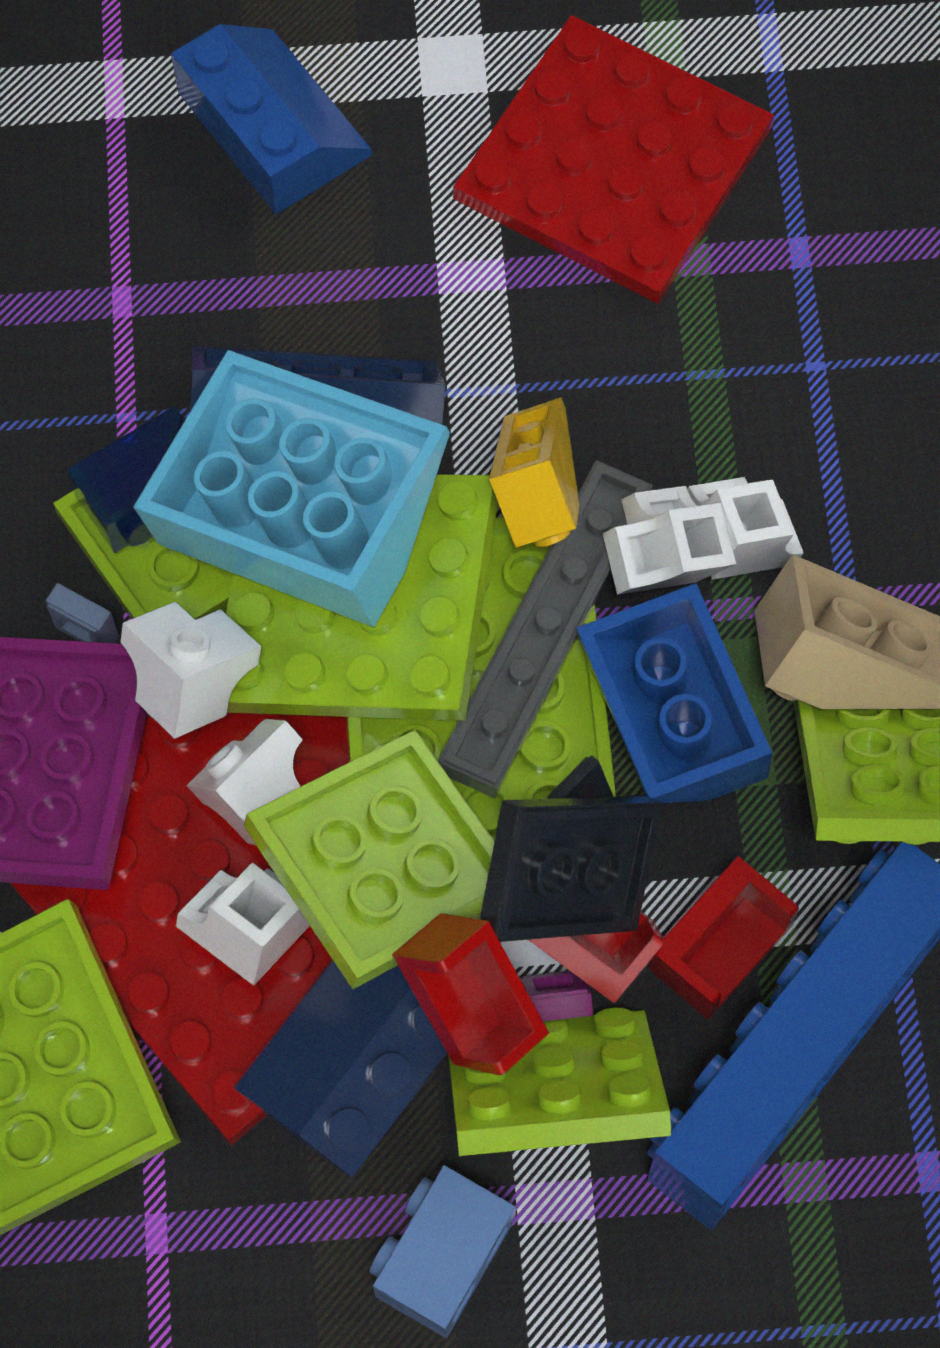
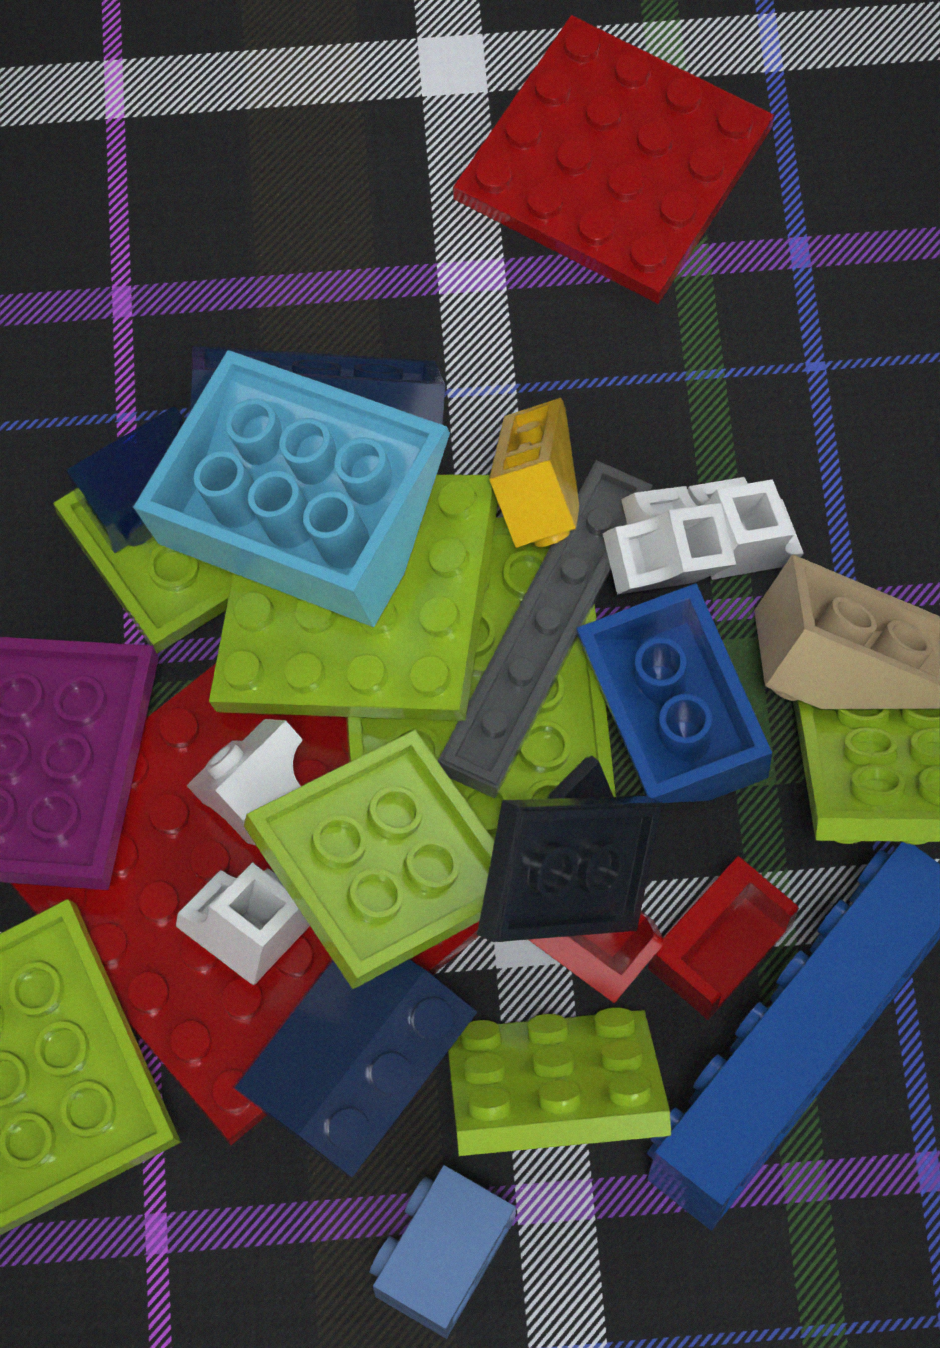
sand blue tile [45,583,119,643] -> none
white brick [120,602,261,739] -> none
blue slope [171,24,372,215] -> none
red panel [392,913,549,1076] -> none
magenta tile [520,971,593,1021] -> none

